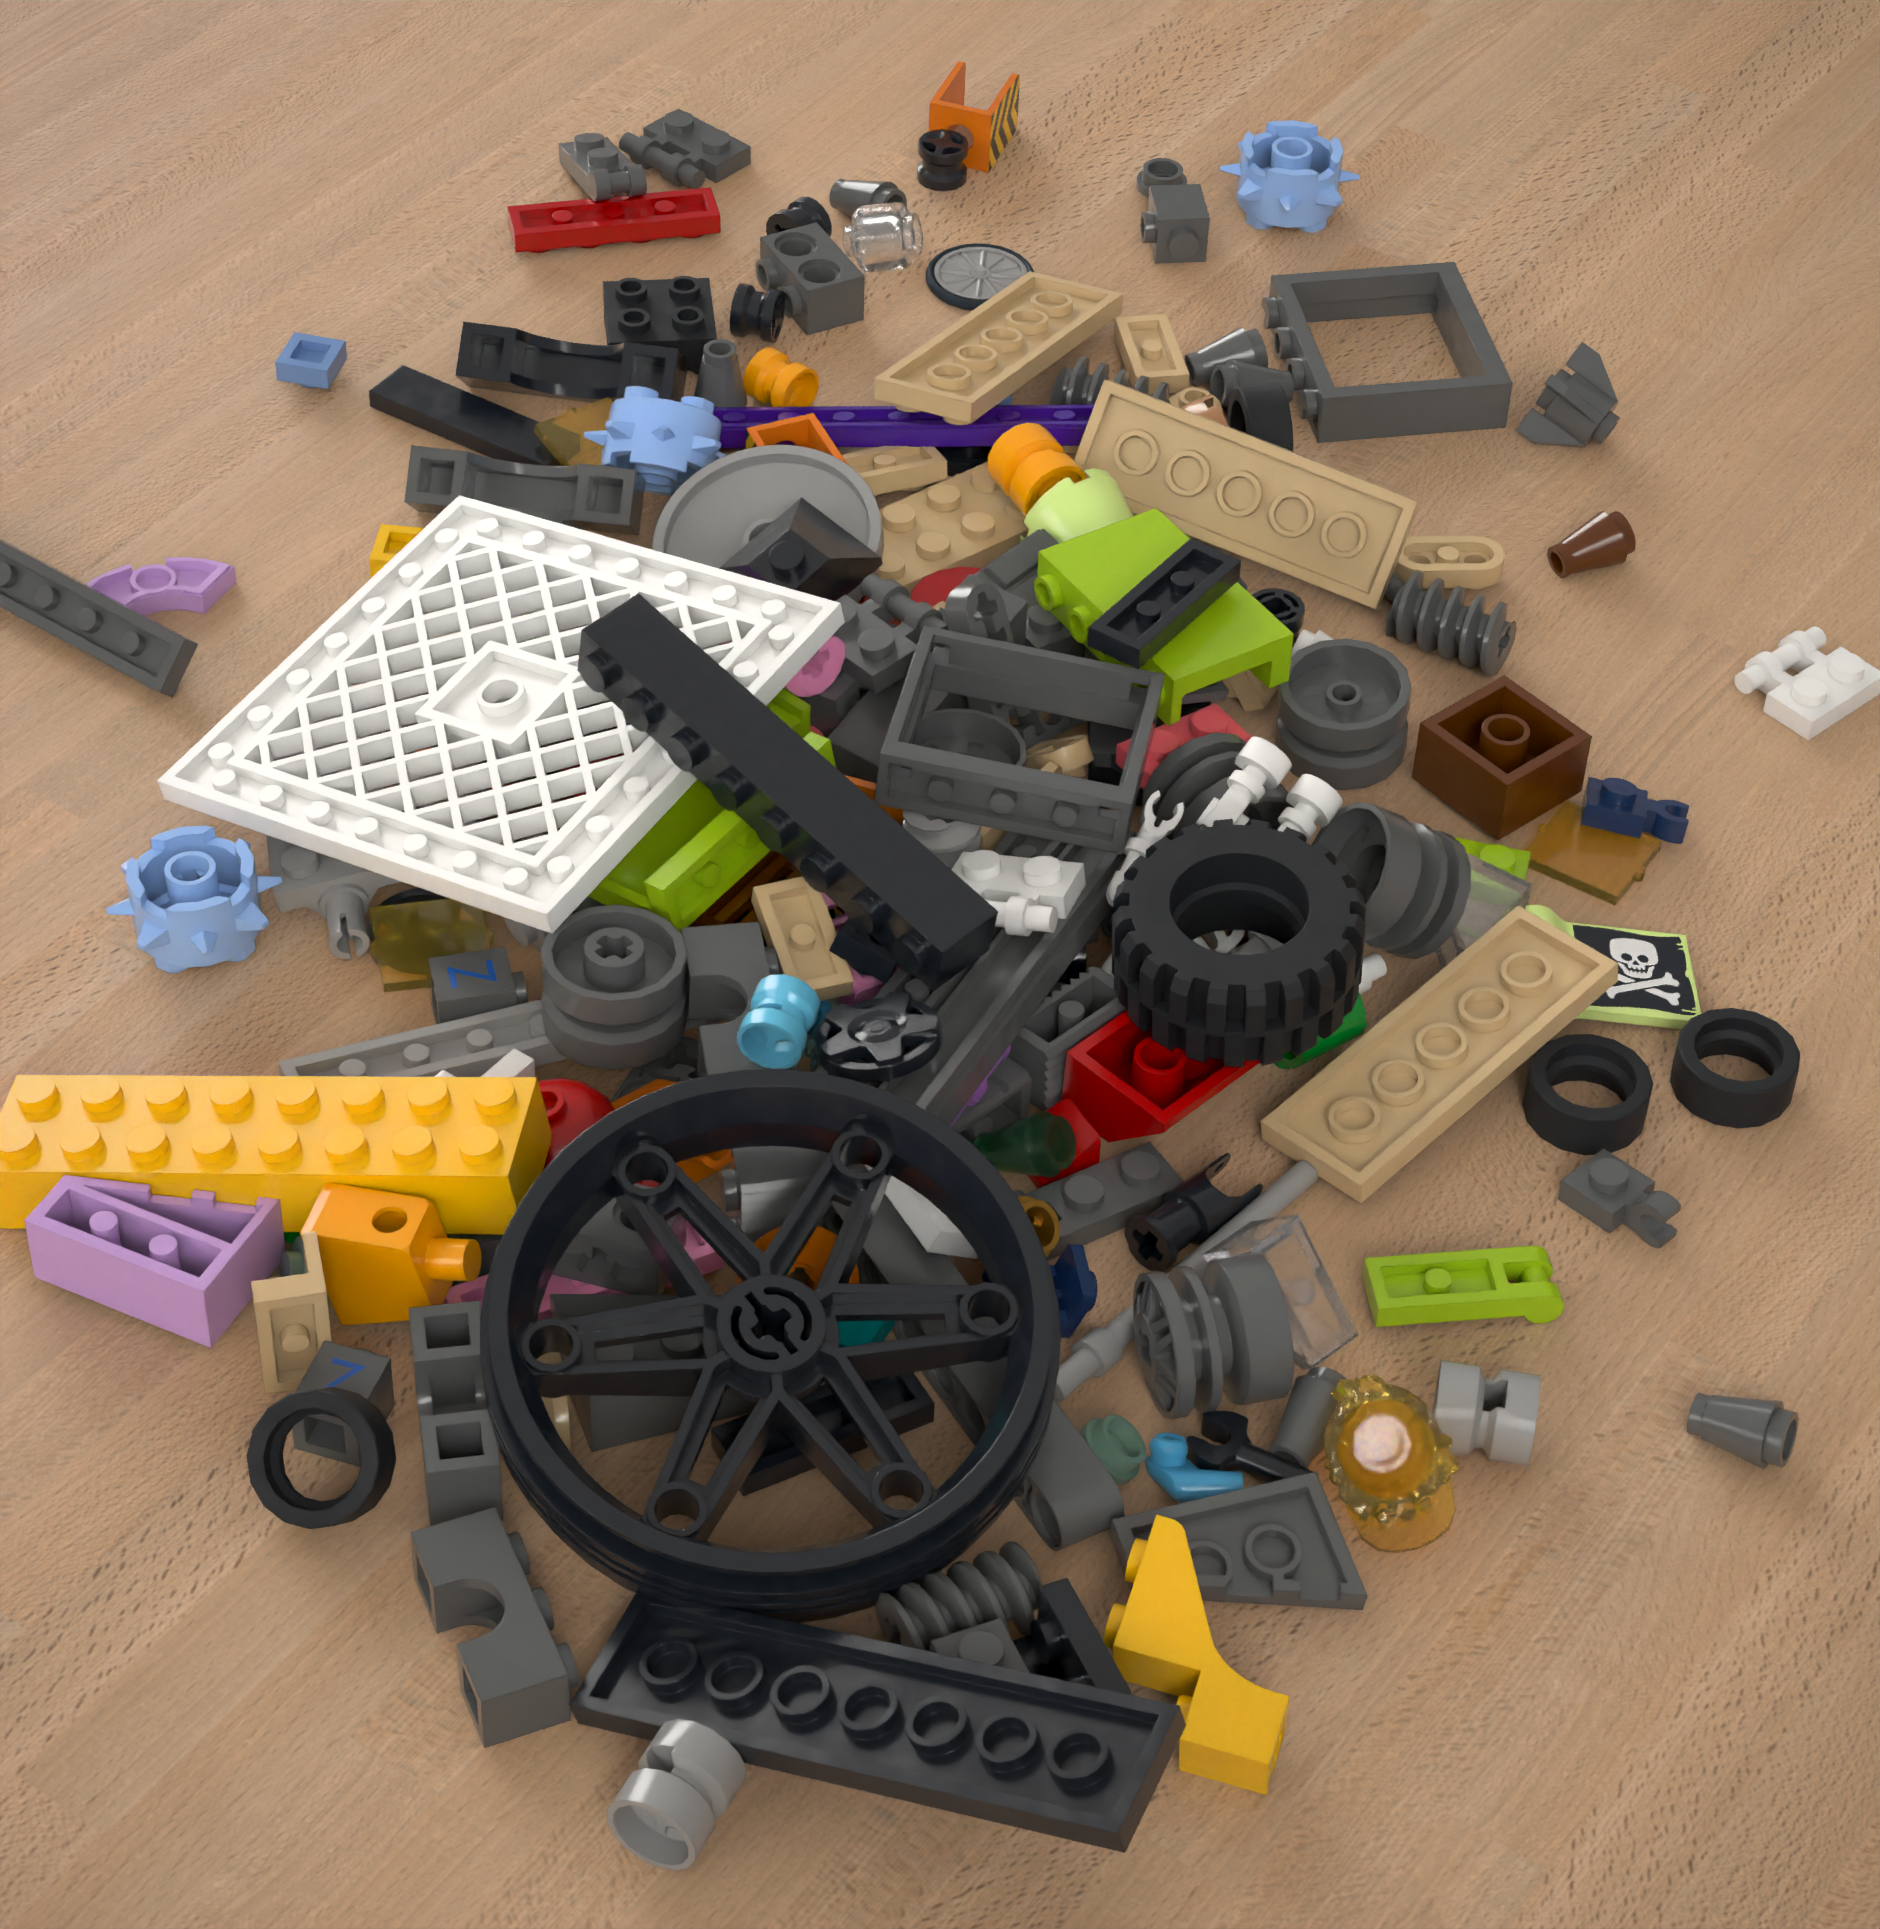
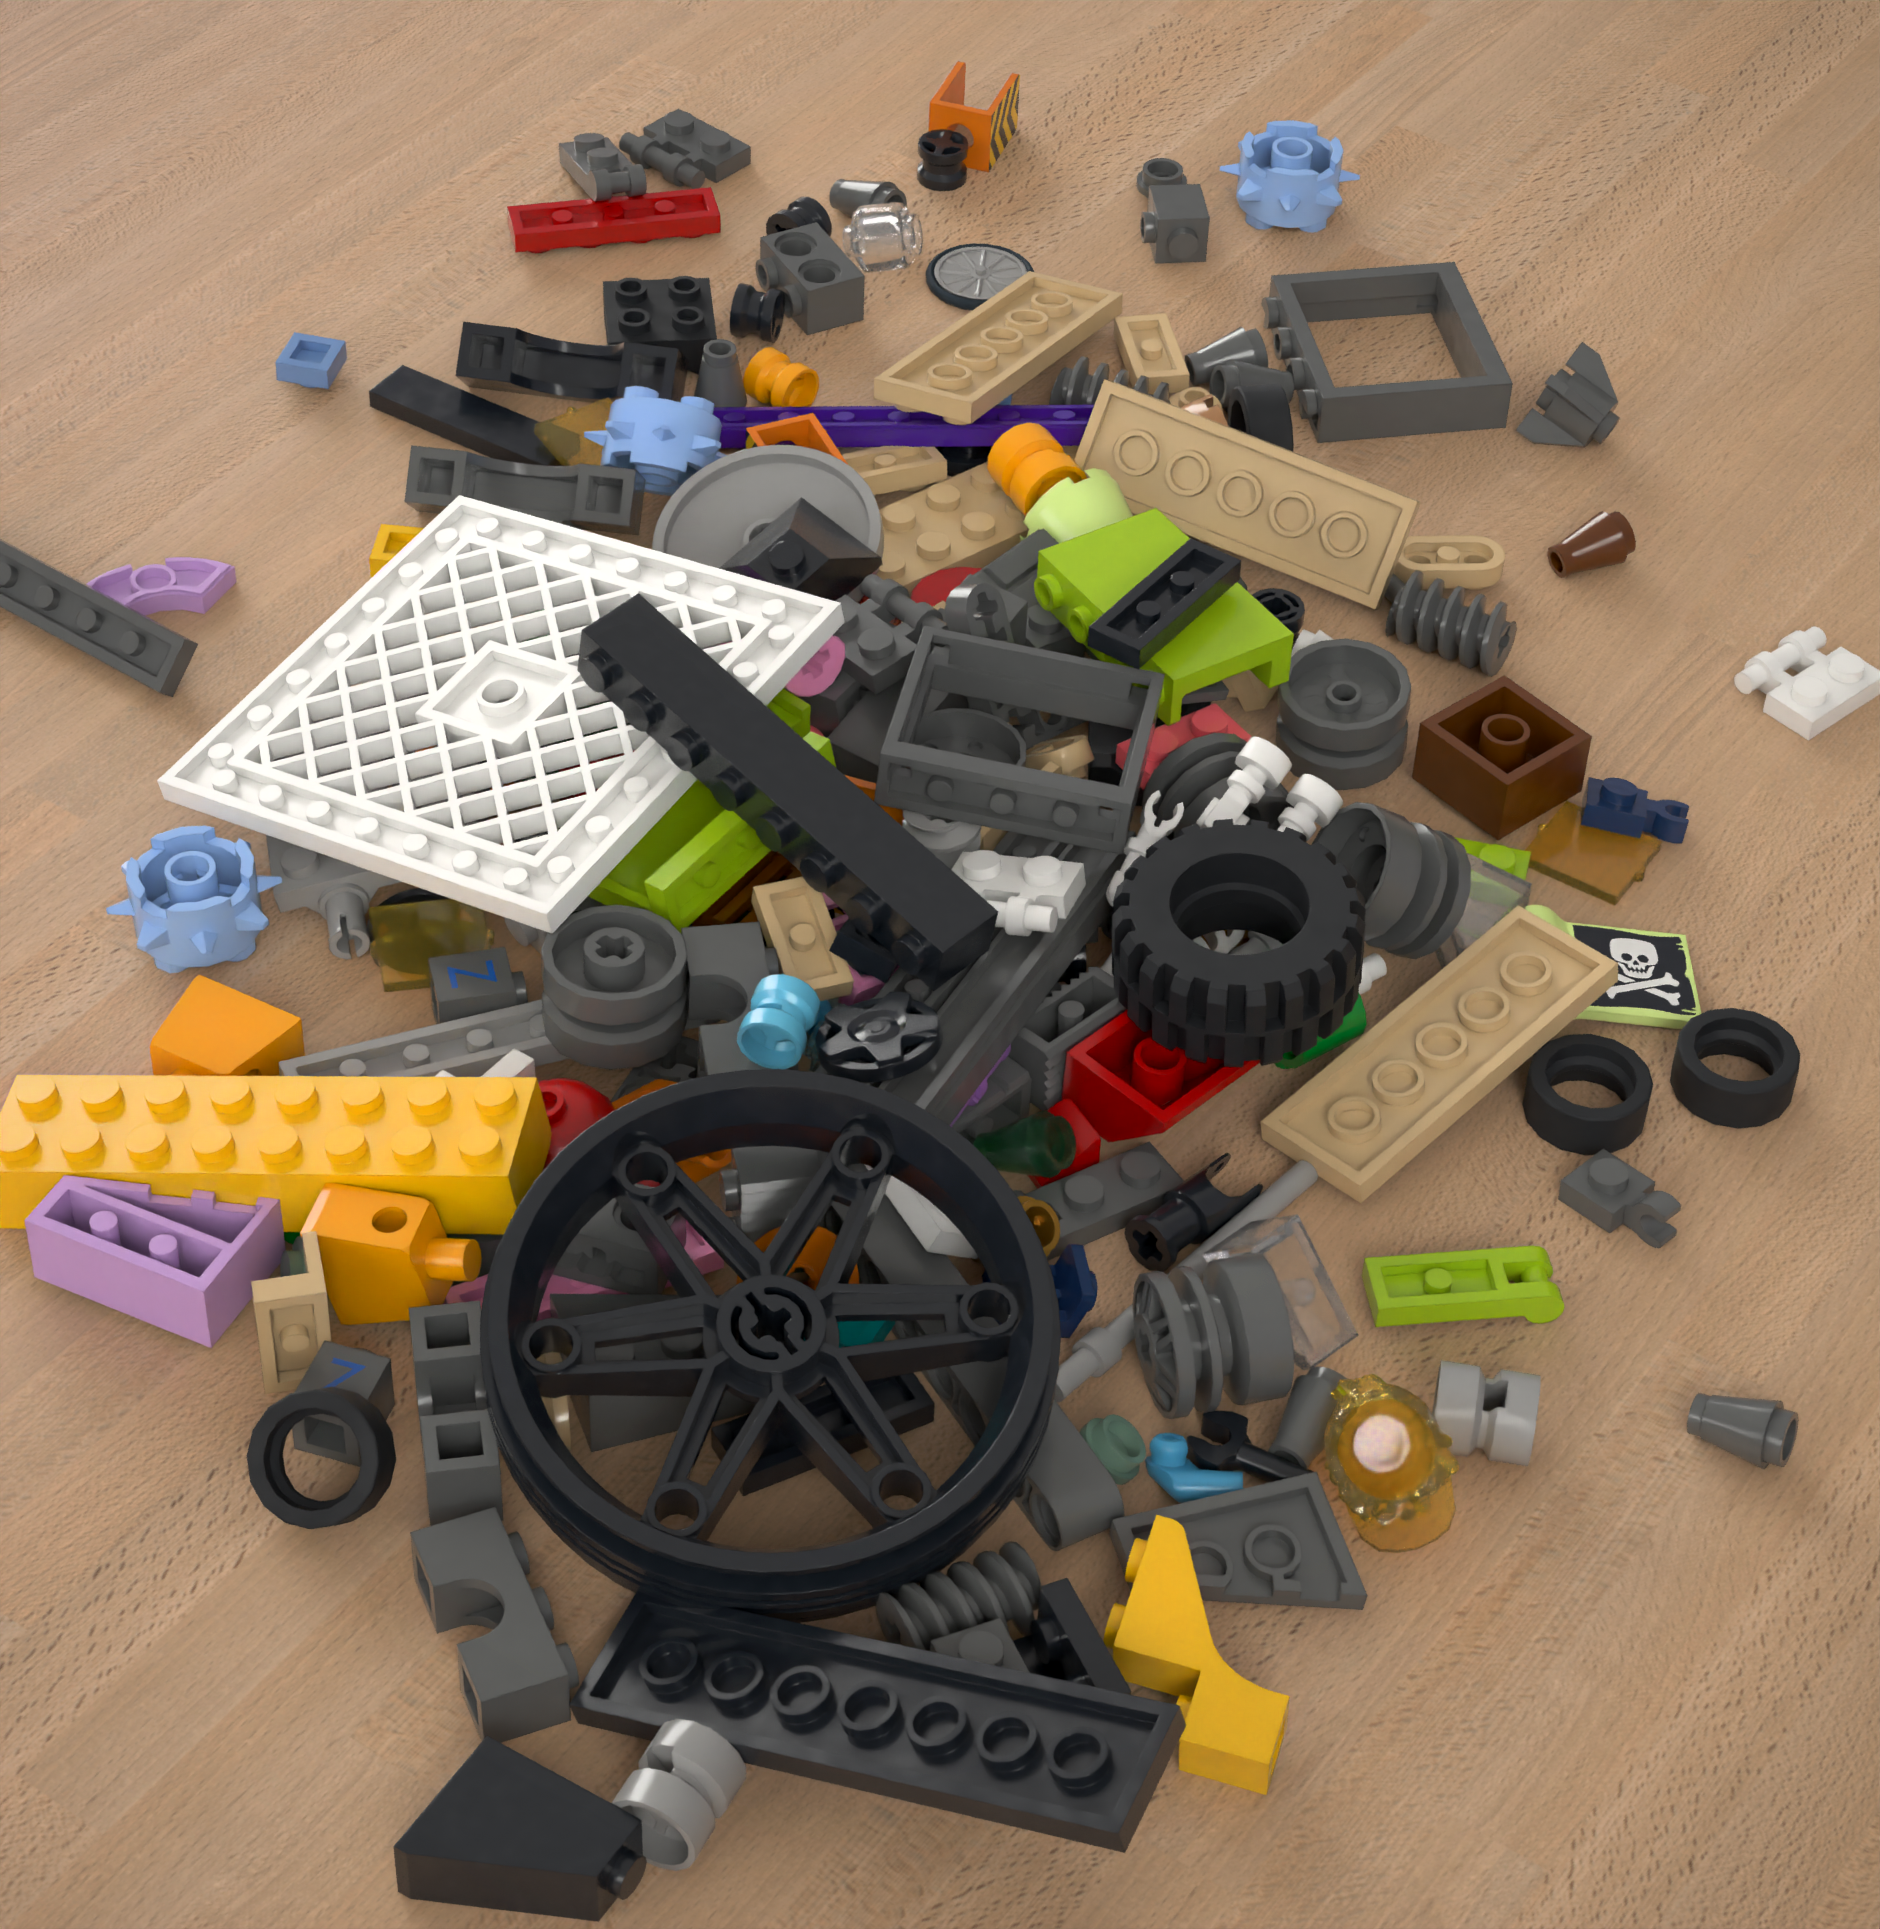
none -> light orange torso [150,974,305,1076]
none -> black slope [393,1736,647,1922]

